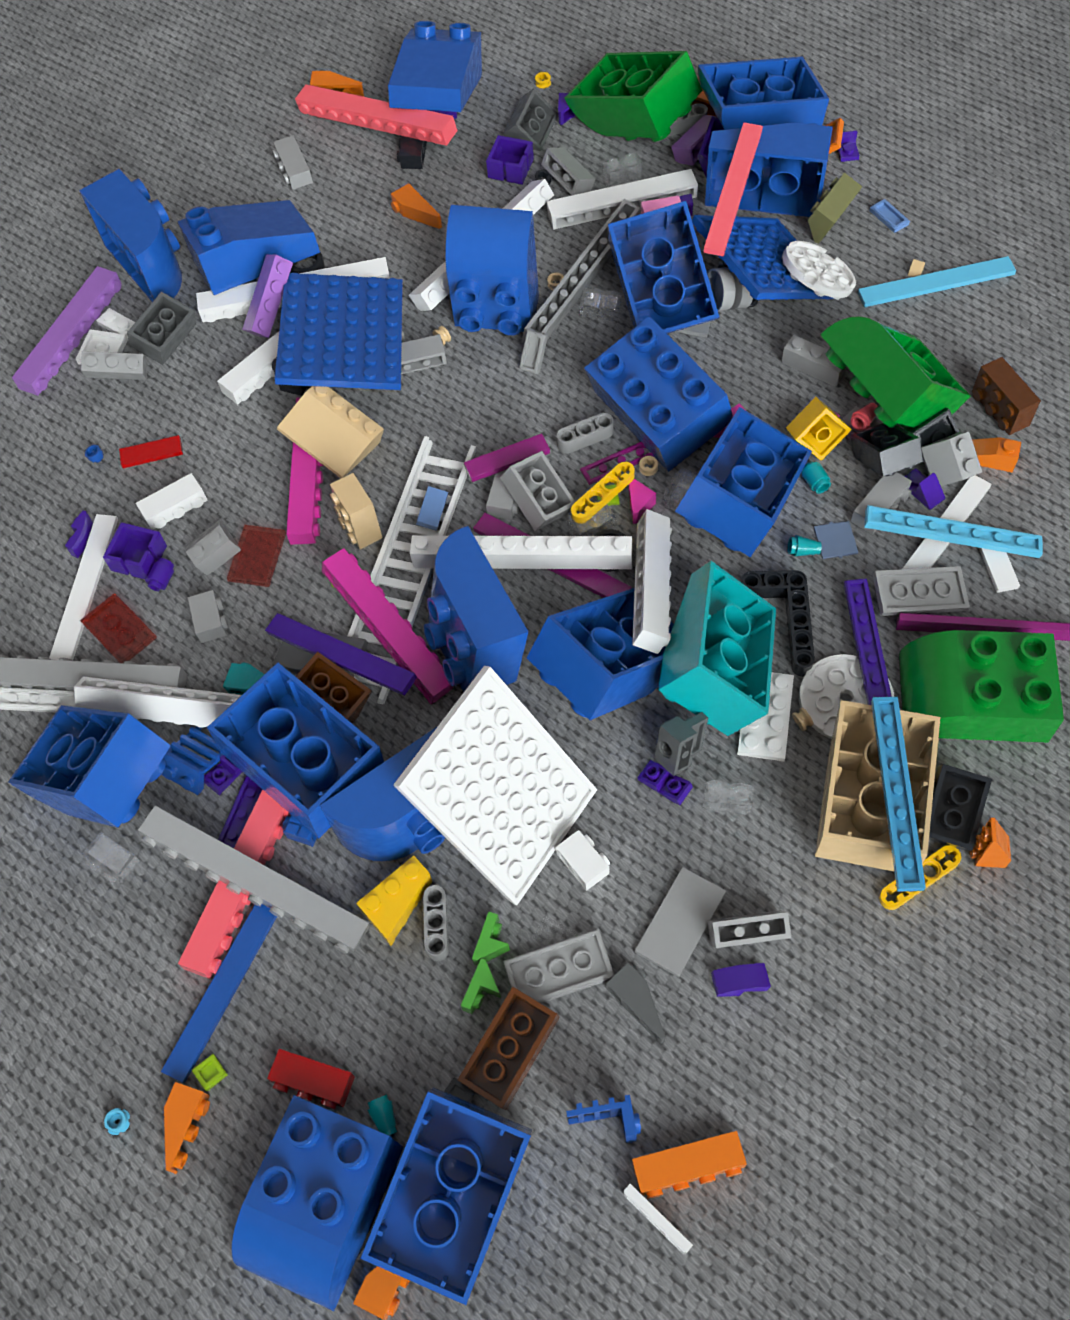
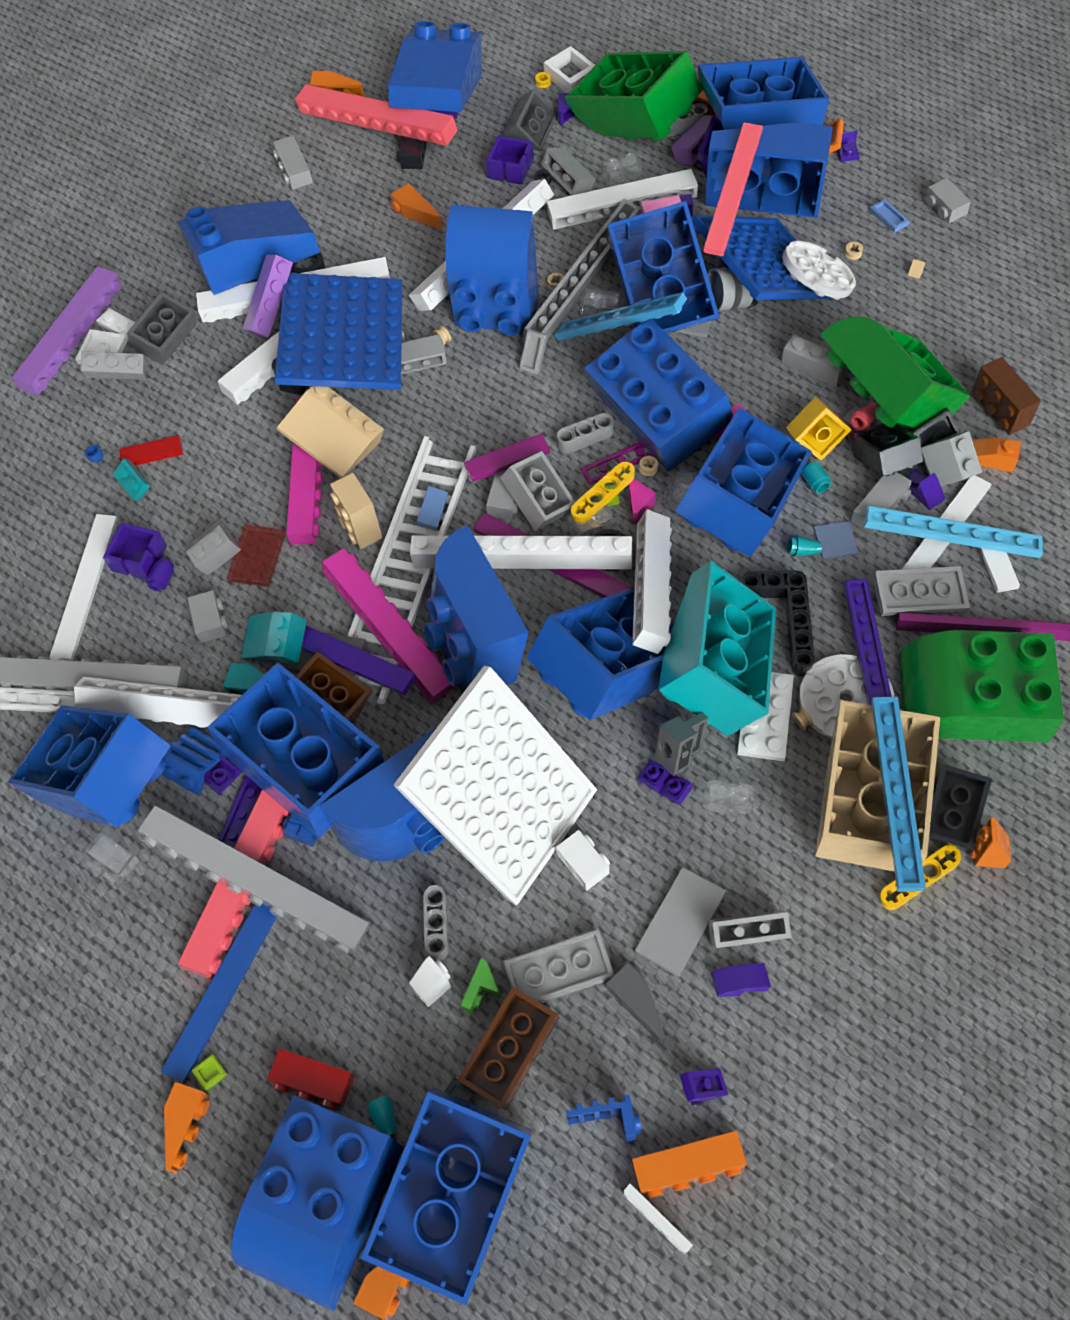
dark purple slope [65,510,93,558] -> none
blue brick [79,169,182,302] -> none
clear red tile [80,593,157,664] -> none
medium azure plate [104,1108,130,1135] -> none
white brick [136,473,208,530] -> none
yellow wedge [356,855,432,946] -> none
bright green slope [472,912,510,966] -> none
olive slope [808,172,862,244] -> none
medium azure tile [858,256,1016,307] -> none
none -> teal plate [113,458,151,501]
none -> teal slope [241,612,307,663]
none -> white slope [409,956,451,1007]
none -> white window [544,46,595,93]
none -> dark azure plate [554,292,687,341]
none -> dark purple slope [679,1069,729,1106]
none -> tan bush [845,241,863,260]
none -> light grey brick [925,178,971,223]

